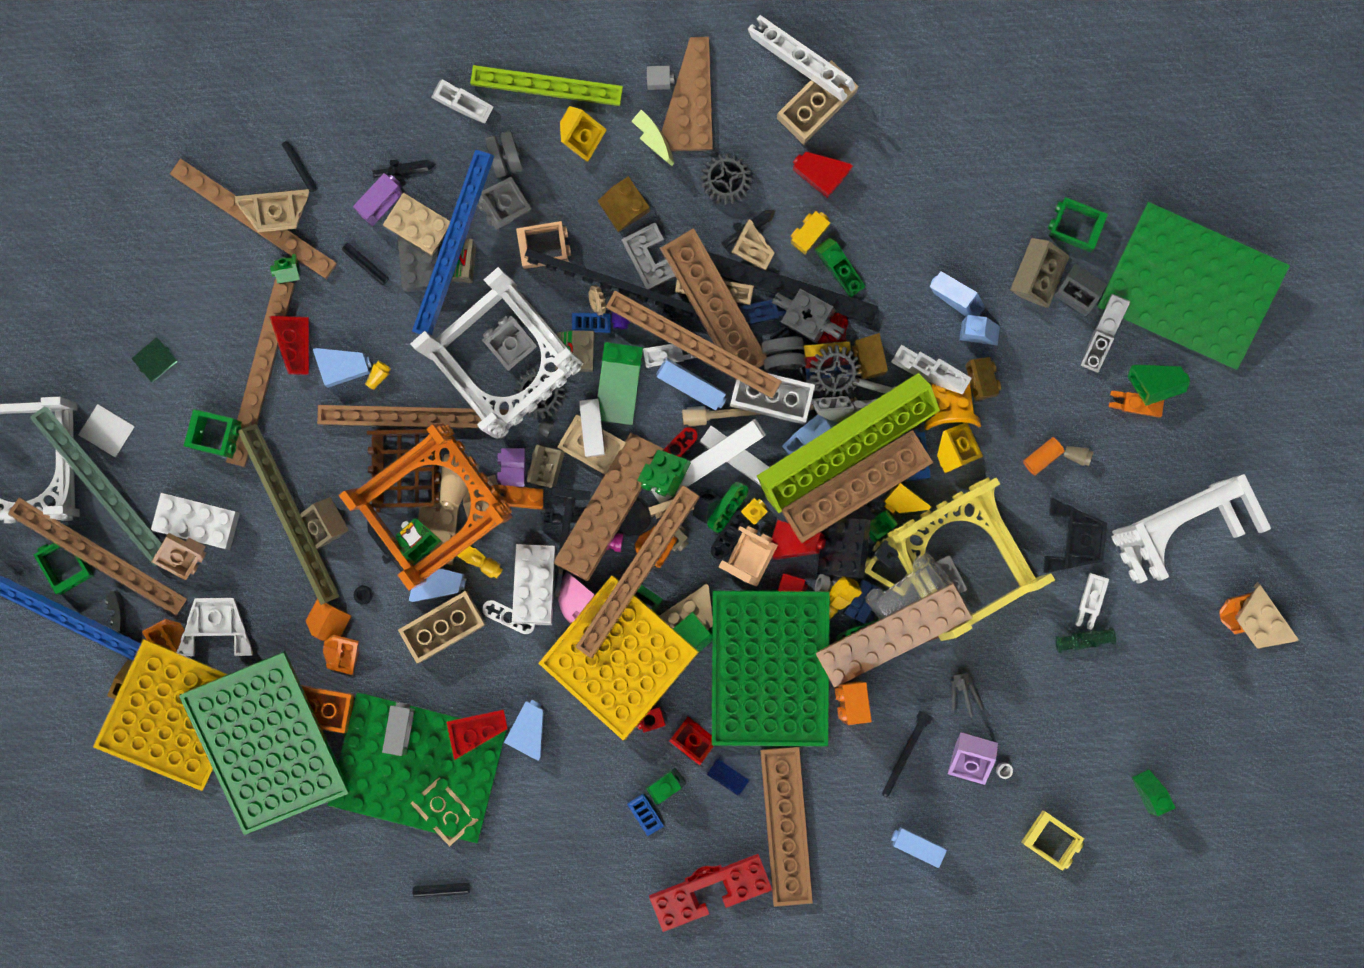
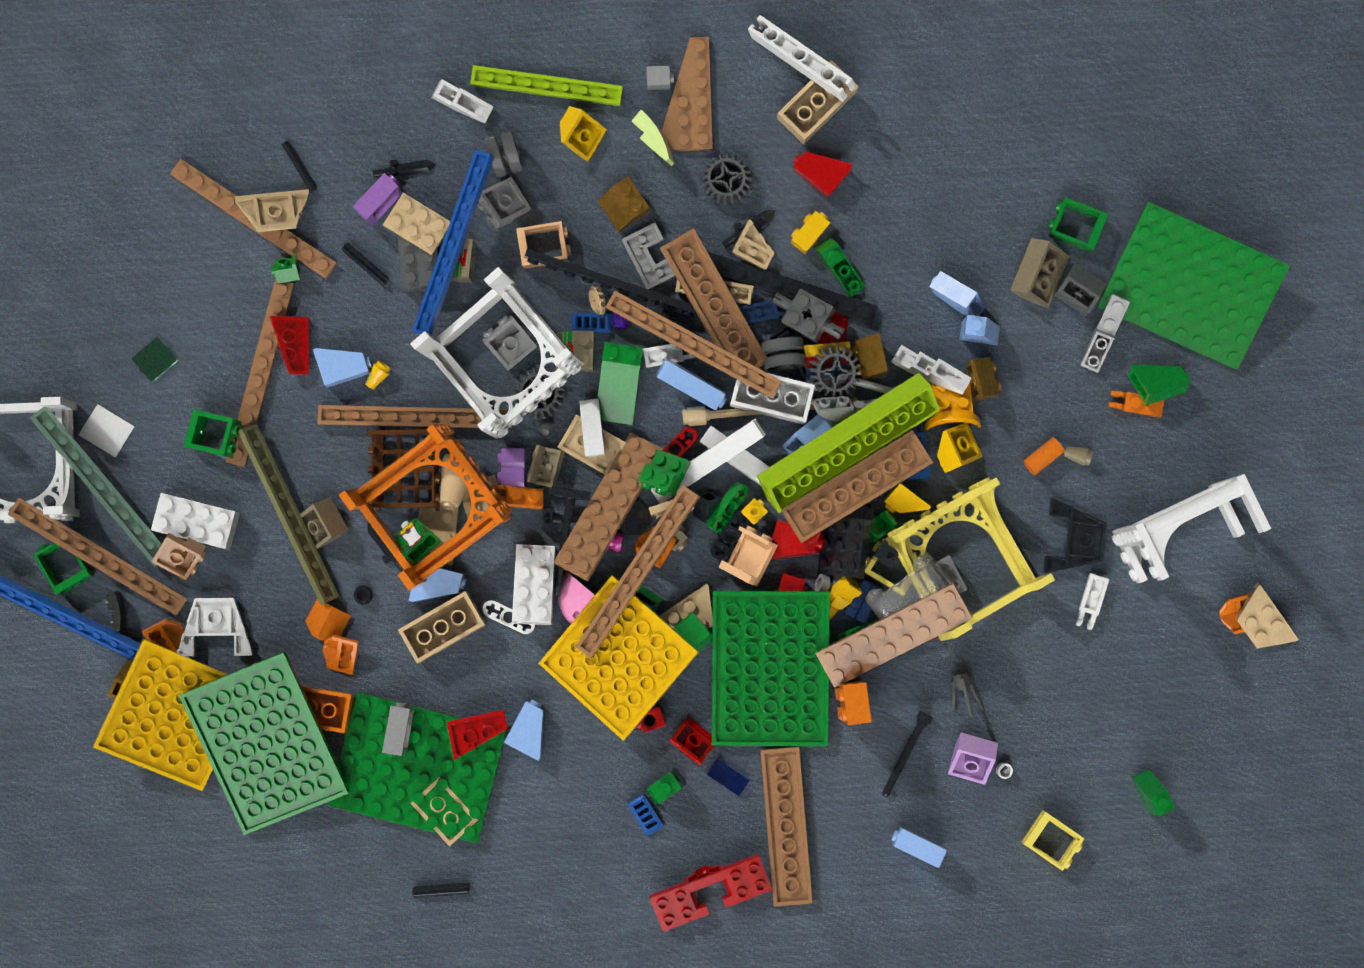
yellow piece [457,546,503,579] -> none
clear green piece [1055,627,1116,653] -> none

